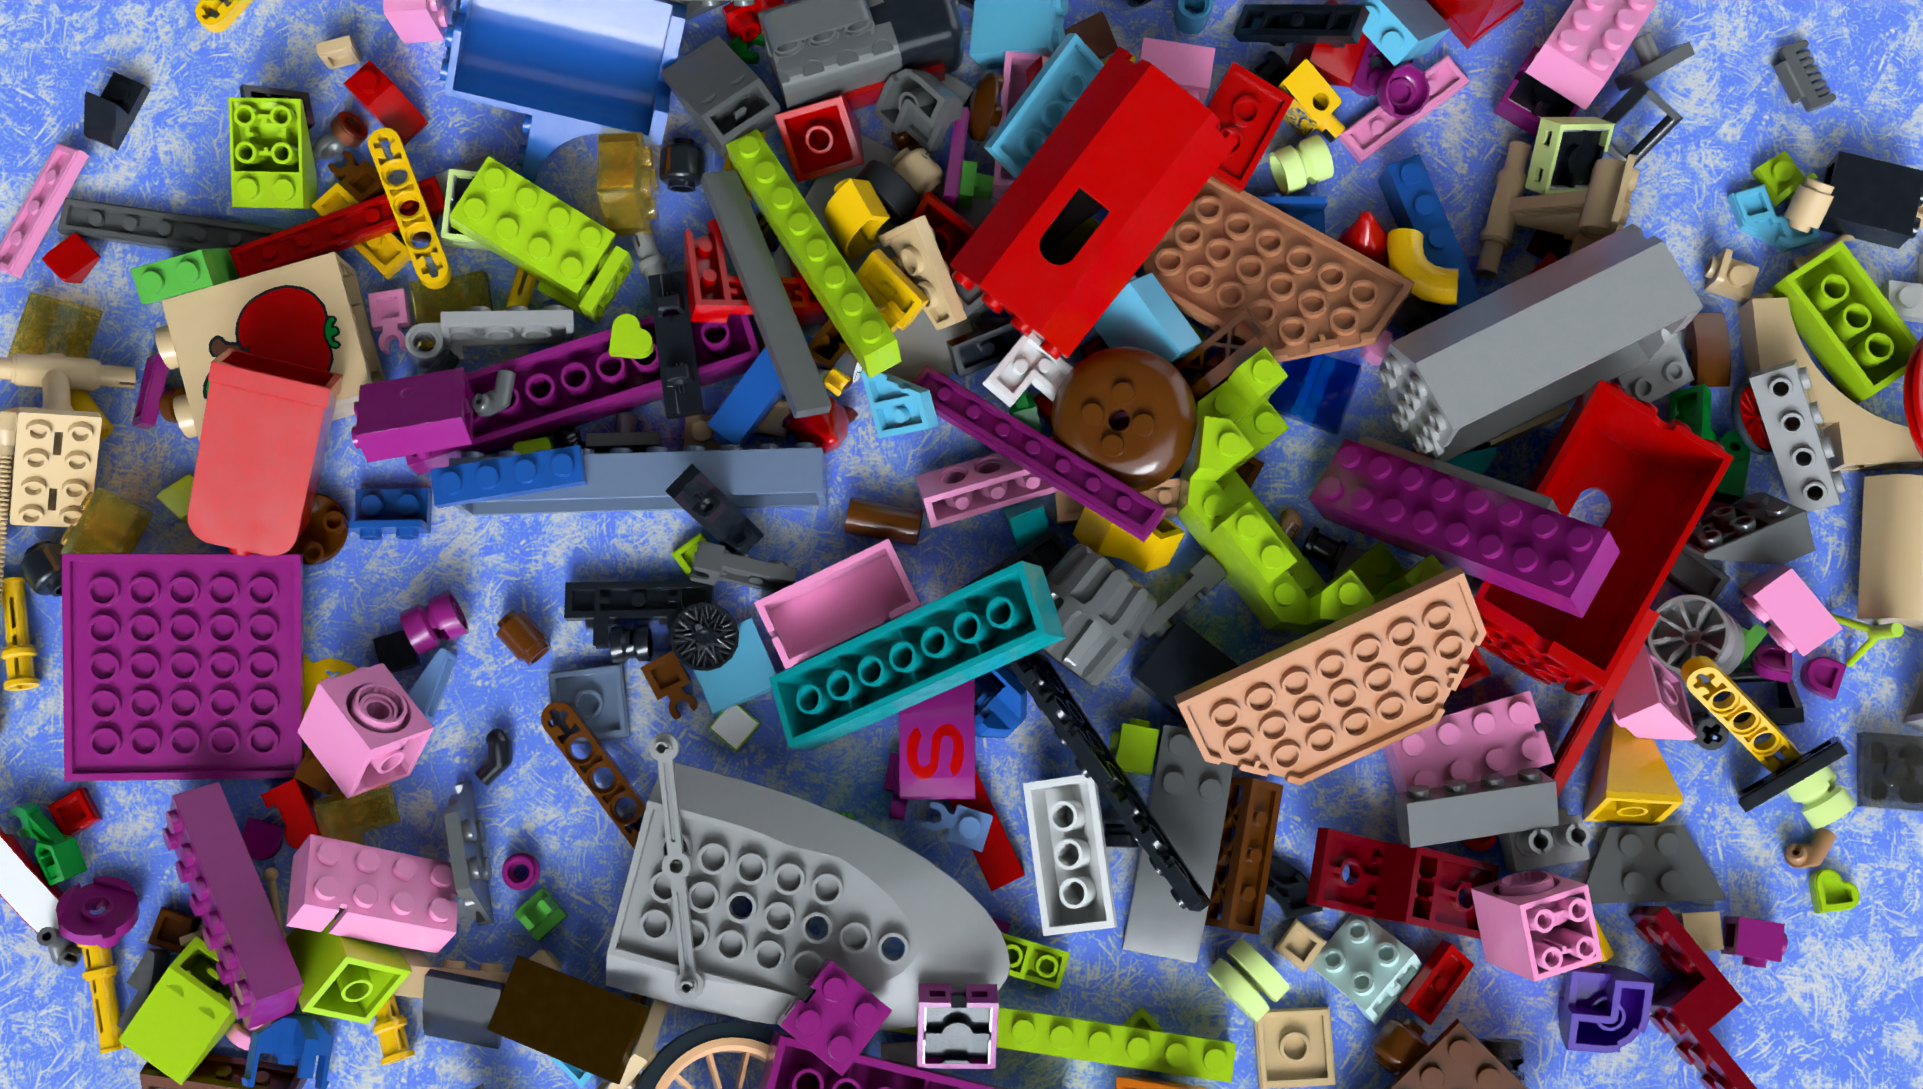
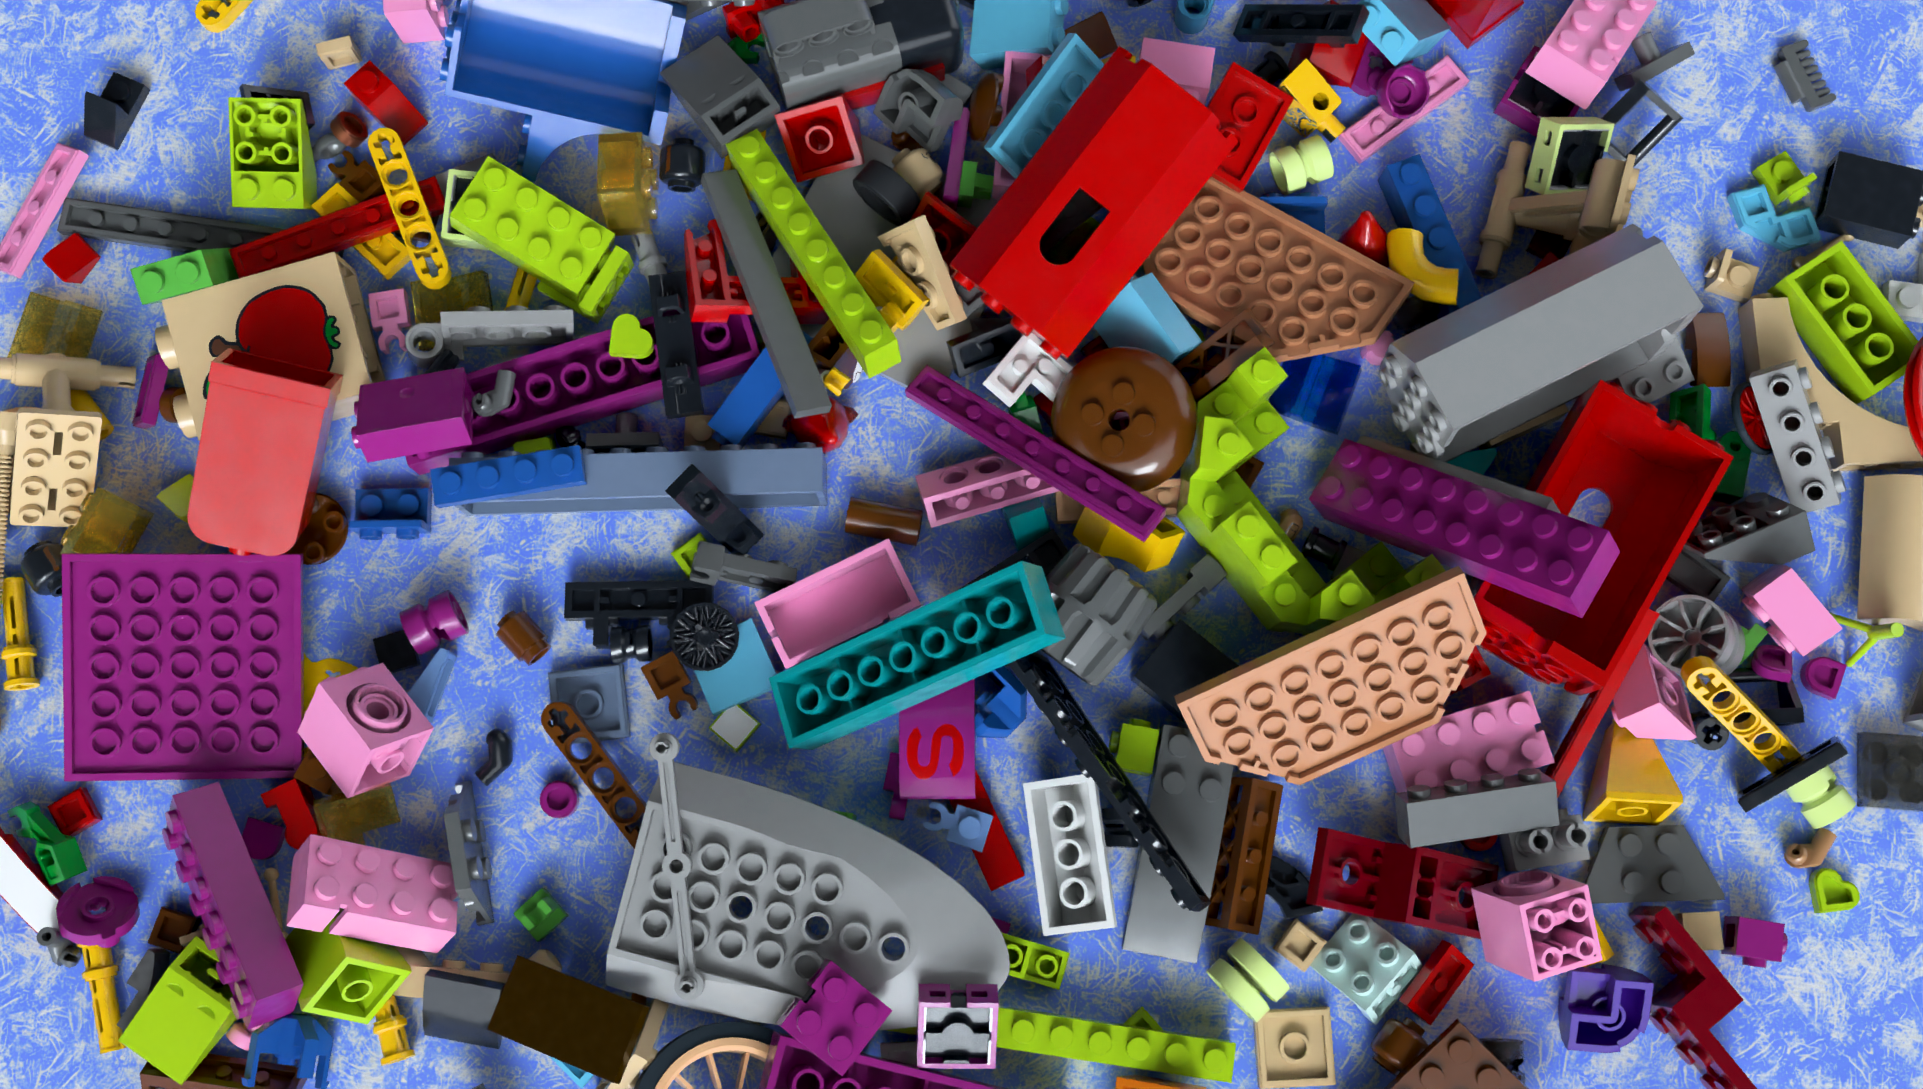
magenta plate [502,853,541,891] -> none
yellow brick [824,178,890,260] -> none
medium azure wing [861,371,939,439] -> none
tan brick [1784,177,1834,233] -> none
none -> magenta tile [540,781,579,819]

